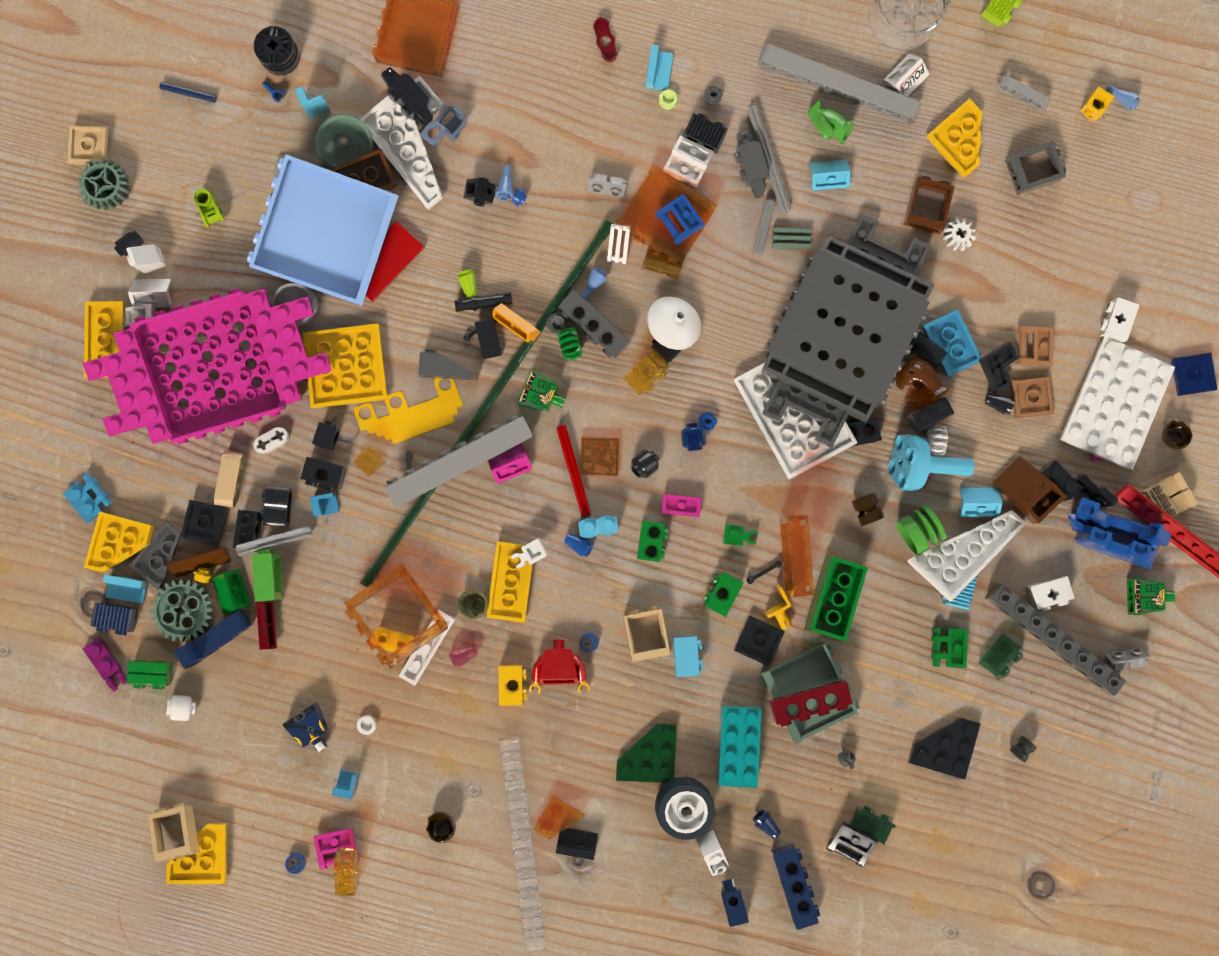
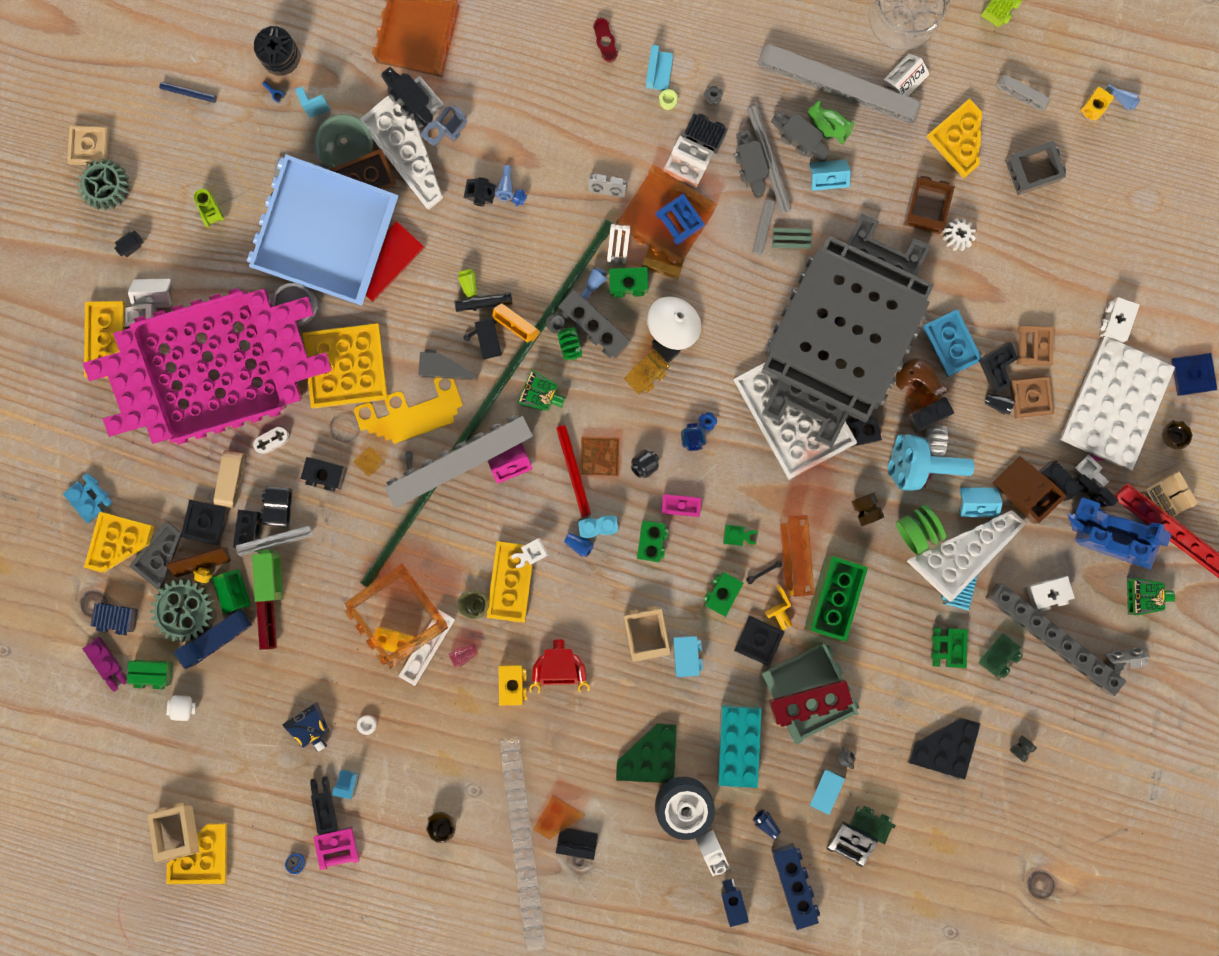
medium azure panel [103,574,148,603] -> none
white slope [126,244,167,274] -> none
dark azure panel [310,493,339,517] -> none
black brick [312,420,341,451] -> none
clear yellow brick [333,848,359,896] -> none
tile [579,633,599,652] -> none
black tile [910,331,948,368] -> none
none -> black hinge [310,776,338,834]
none -> green brick [609,267,648,298]
none -> dark grey hinge [771,111,830,161]
none -> medium azure hinge [810,769,845,815]
none -> white plate [1074,455,1109,487]

